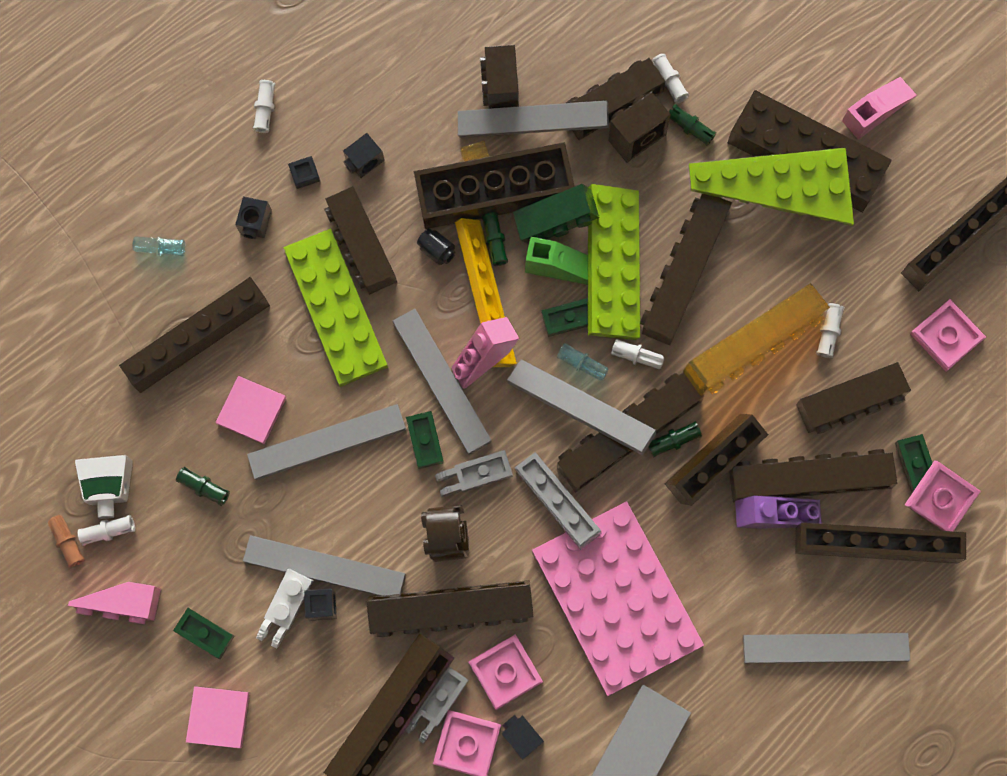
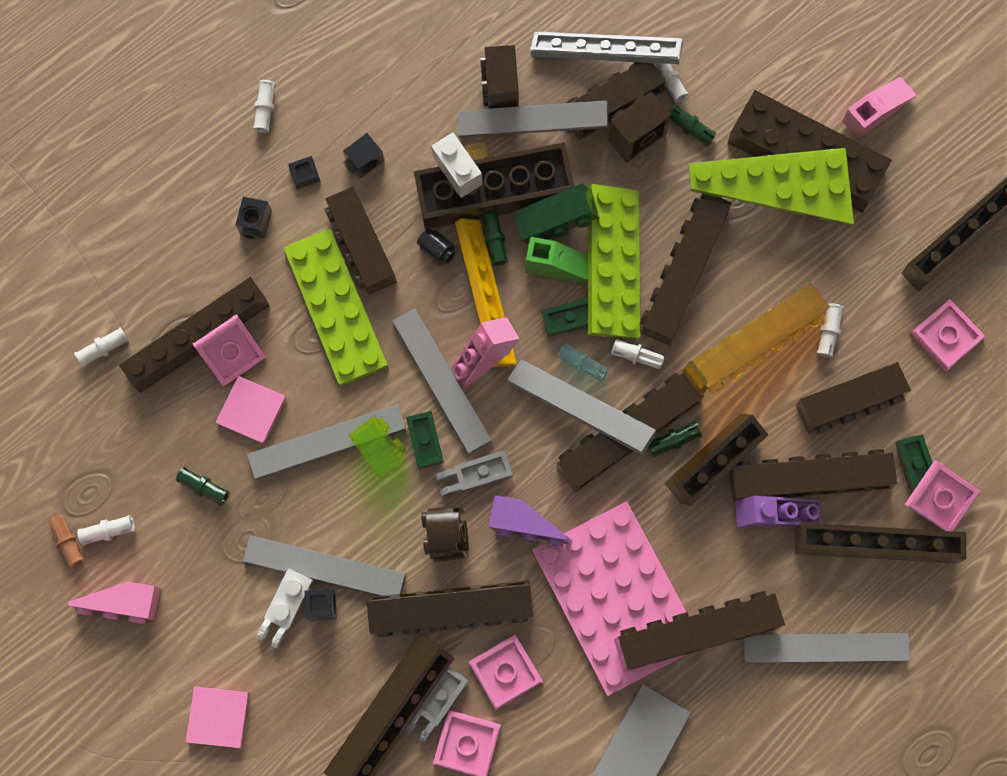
white torso [75,455,132,519] -> none
clear light blue axle [132,236,185,256] -> none
dark green plate [173,608,235,659] -> none
black brick [501,715,544,760] -> none
light grey tile [515,452,602,550] -> none
none -> white pin [74,327,129,367]
none -> bright pink tile [193,314,266,387]
none -> clear neon green brick [348,415,407,478]
none -> white brick [431,133,483,198]
none -> medium lavender slope [488,495,573,547]
none -> light grey tile [530,31,683,64]
none -> dark brown brick [614,591,785,672]

